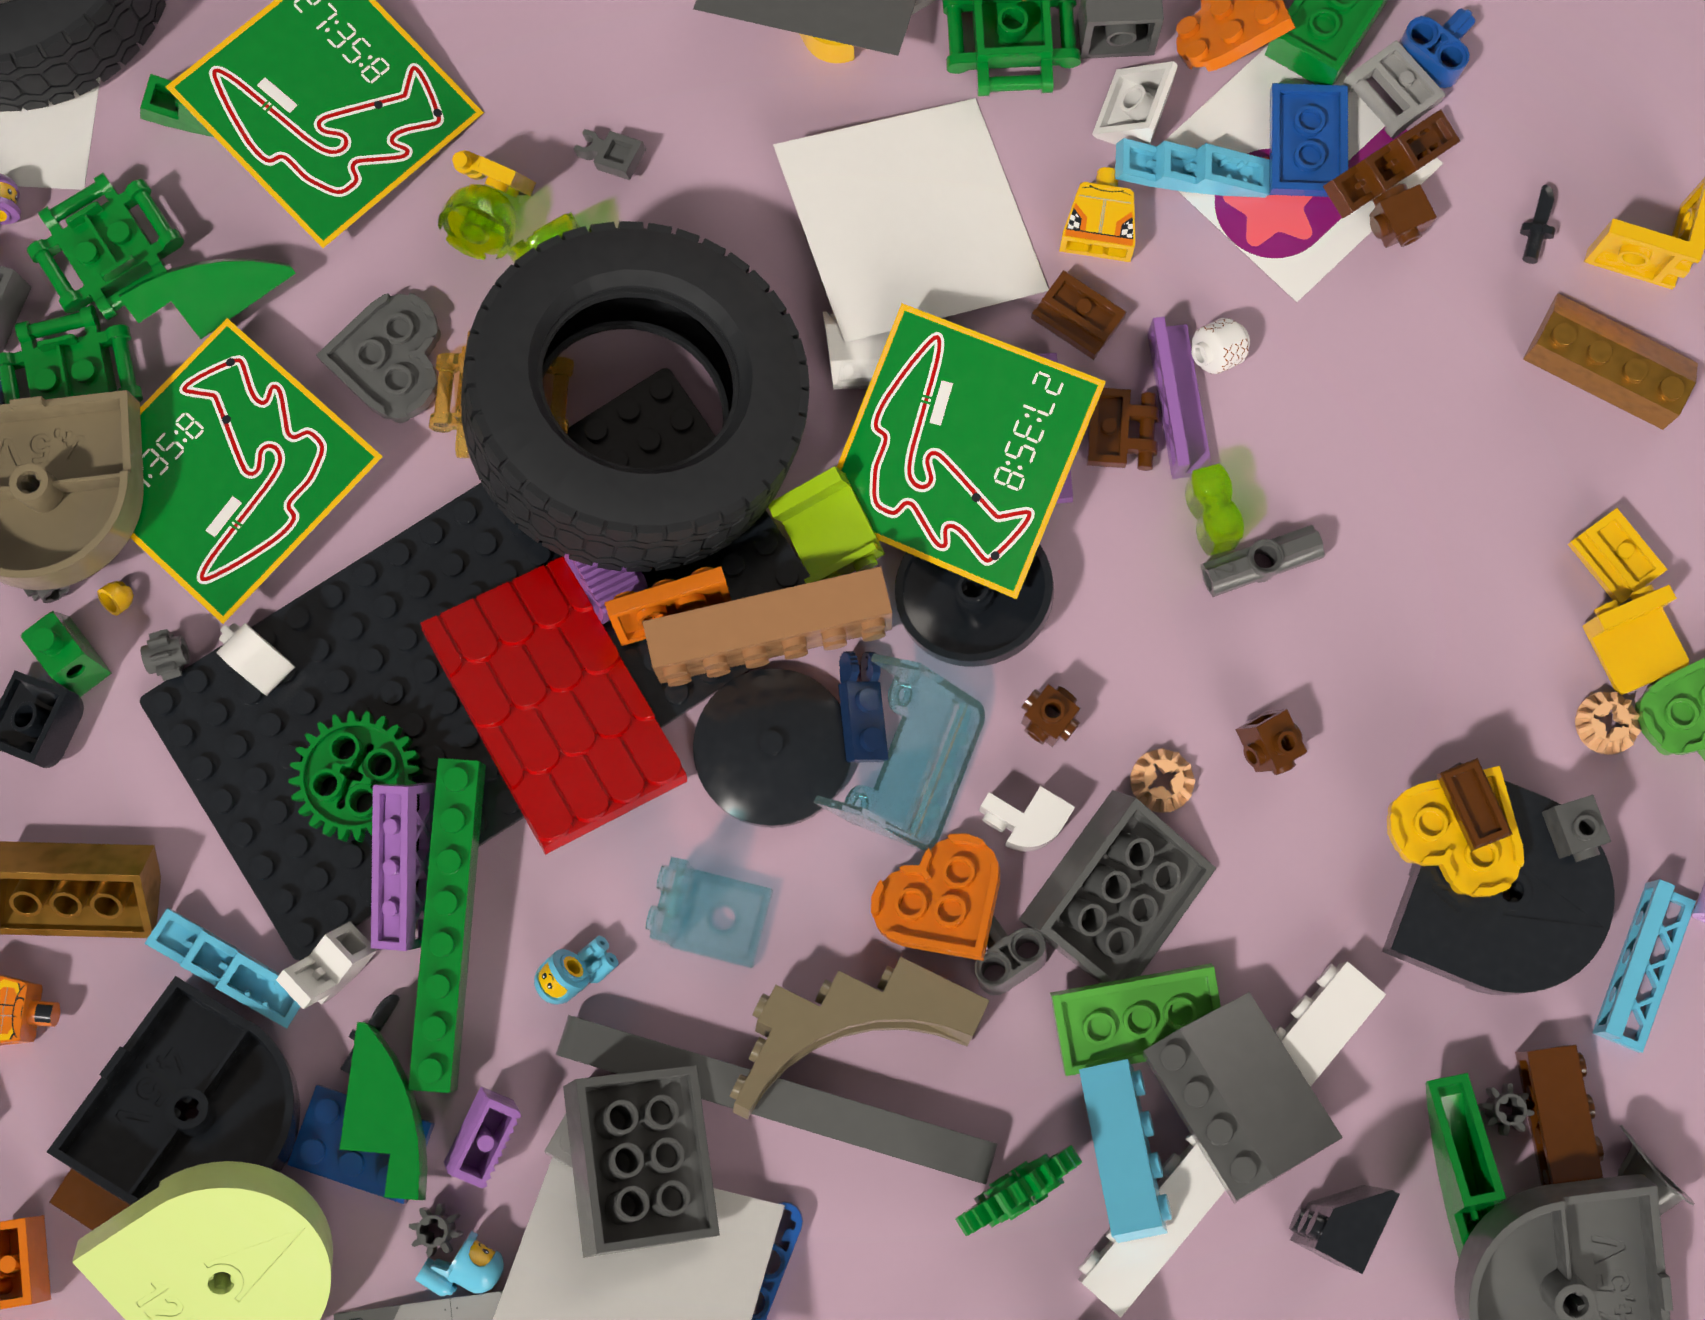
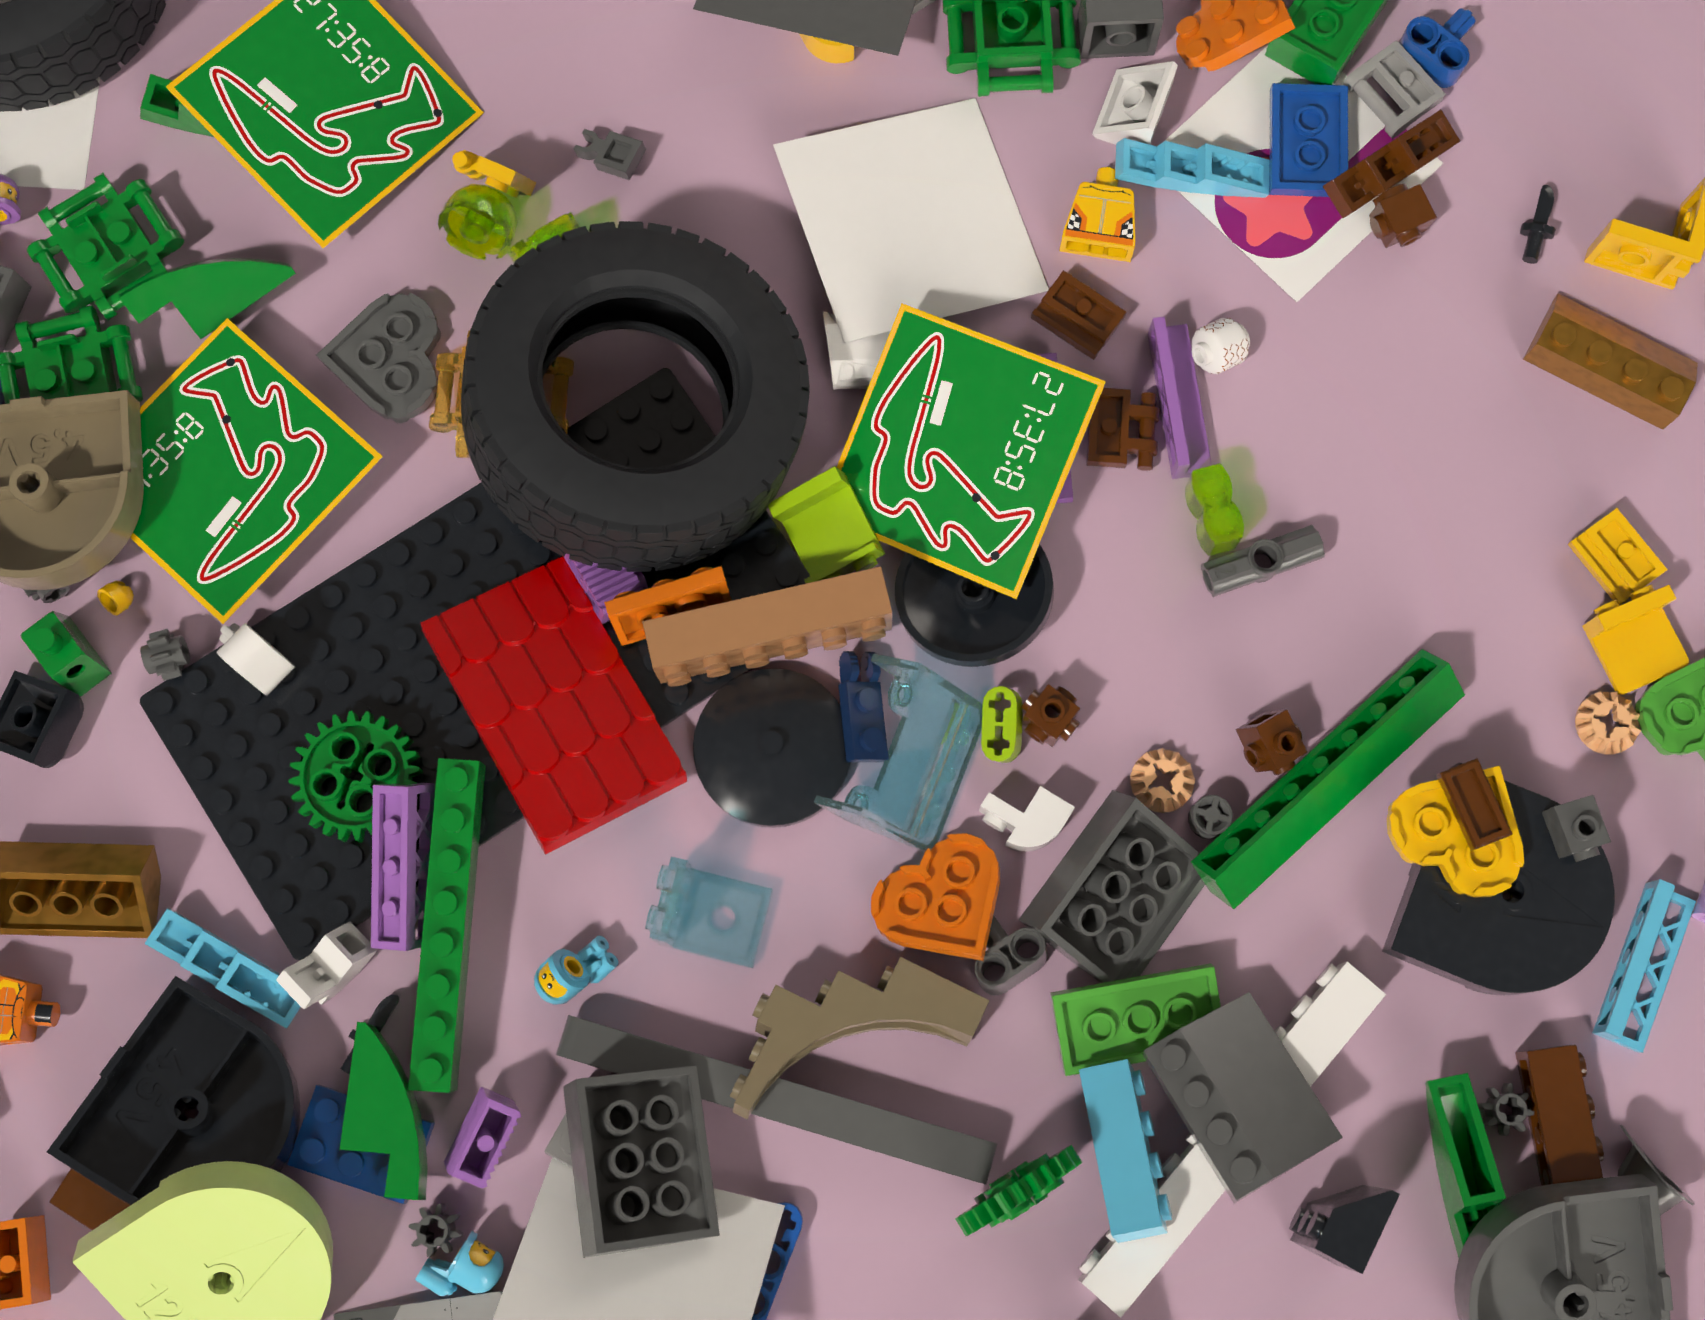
none -> lime beam [981,686,1023,763]
none -> dark grey wheel [1188,795,1233,839]
none -> green brick [1191,649,1465,909]

